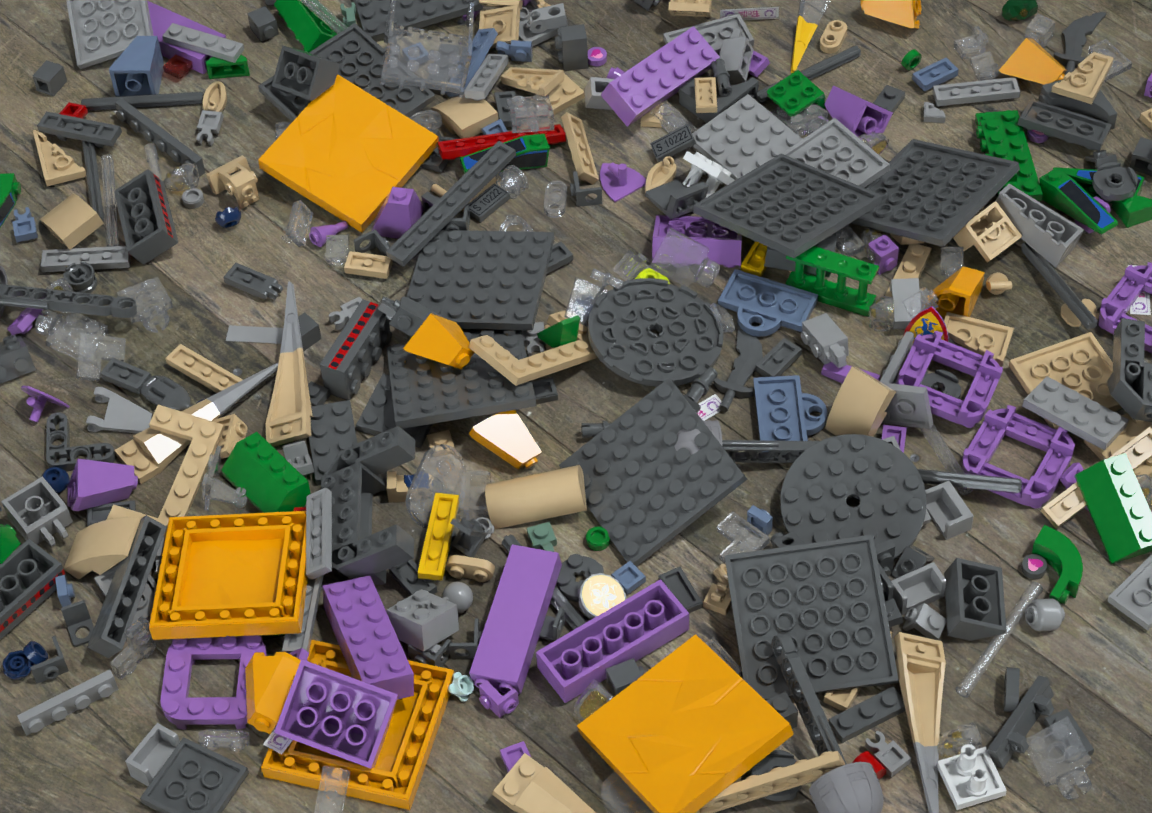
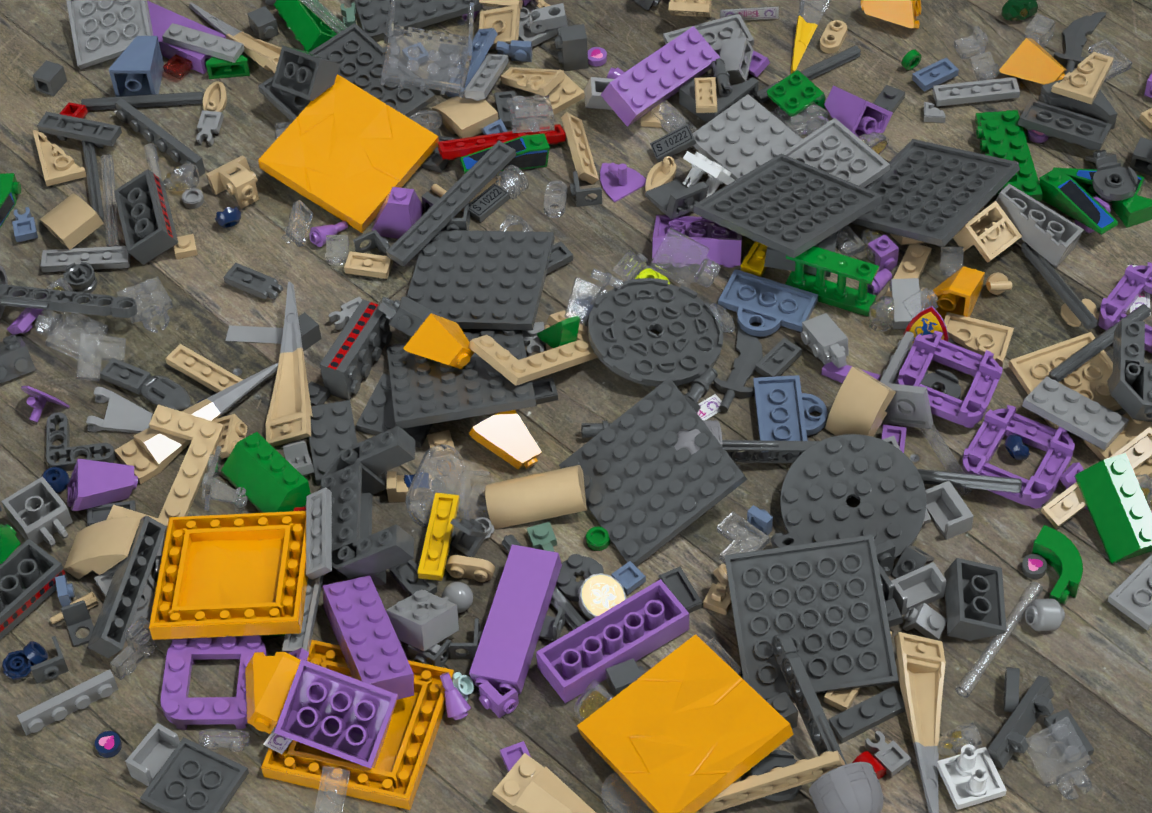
none -> tan axle [50,591,99,624]
none -> dark blue tile [95,731,122,758]
none -> tan plate [174,234,198,260]
none -> tan plate [189,2,282,73]
none -> medium lavender cone [439,672,471,720]
none -> medium lavender cone [867,268,892,295]
none -> dark blue plate [1005,433,1030,461]
none -> dark grey axle [1048,304,1151,382]

